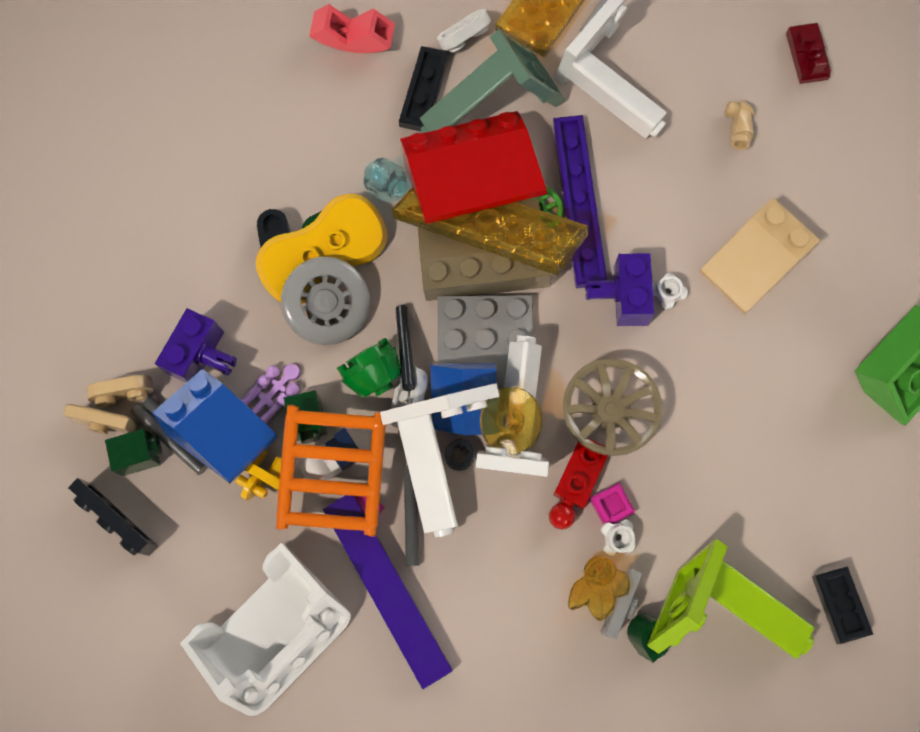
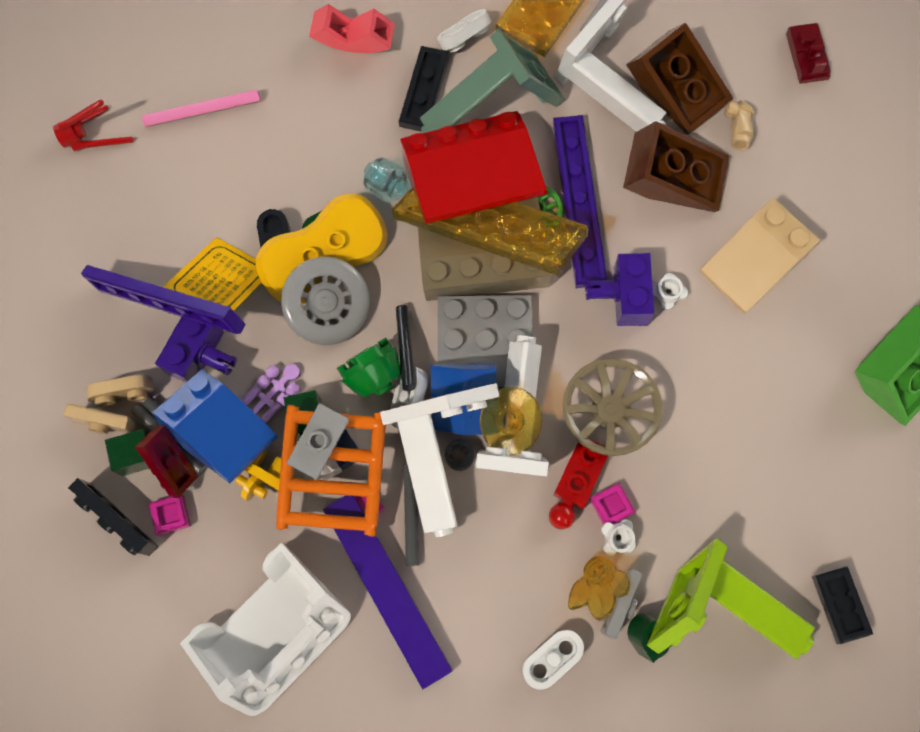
none -> red plant [53,100,134,152]
none -> dark purple tile [81,265,246,334]
none -> dark red plate [135,425,199,498]
none -> bright pink bar [142,89,261,127]
none -> dark pink tile [149,495,191,536]
none -> yellow sticker [163,237,262,311]
none -> light grey plate [286,403,350,480]
none -> white plate [522,630,584,690]
none -> reddish brown slope [623,121,729,212]
none -> reddish brown slope [626,22,733,134]

